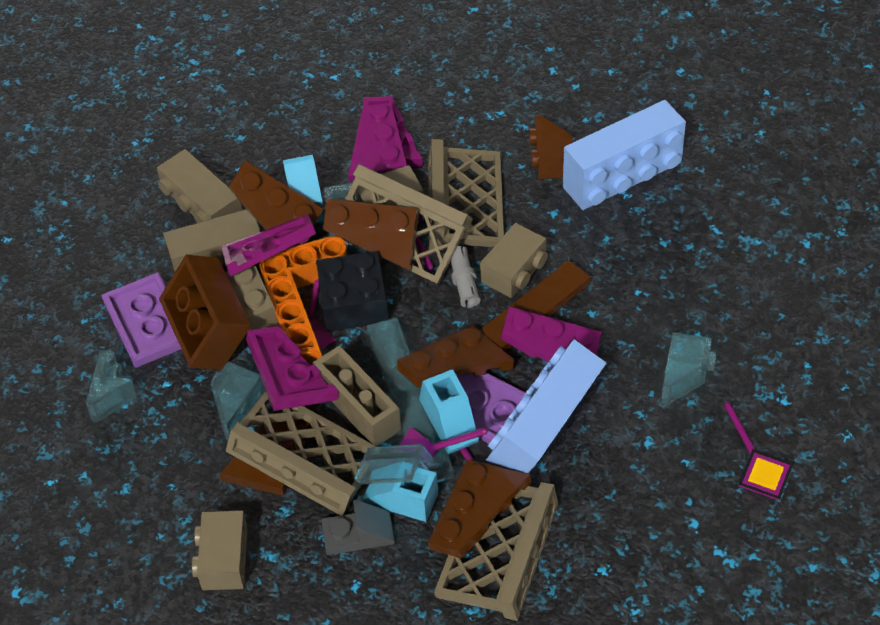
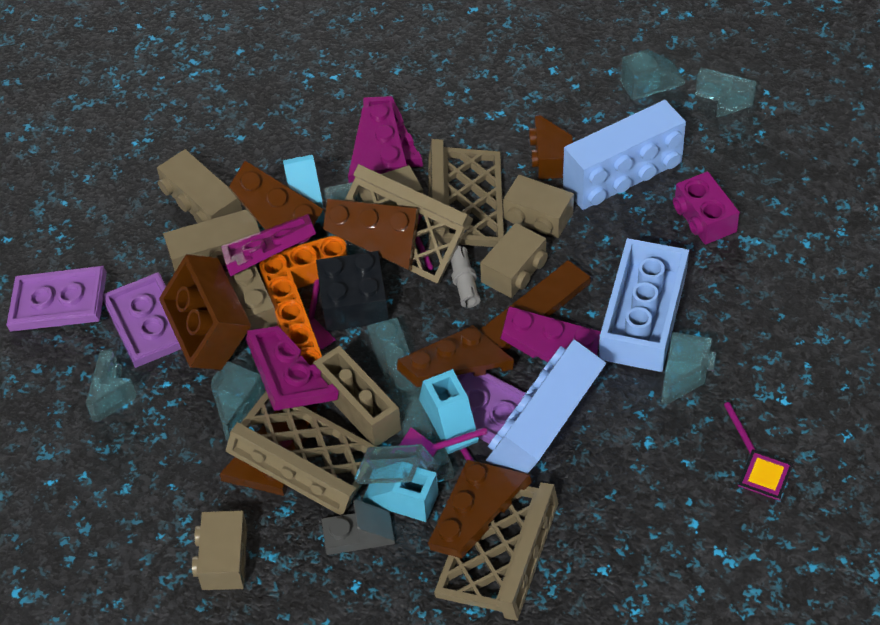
none -> medium lavender tile [6,266,107,332]
none -> dark tan brick [503,175,574,238]
none -> light blue brick [599,238,689,372]
none -> clear light blue slope [621,49,685,100]
none -> magenta brick [673,171,740,245]
none -> clear light blue slope [695,67,757,117]

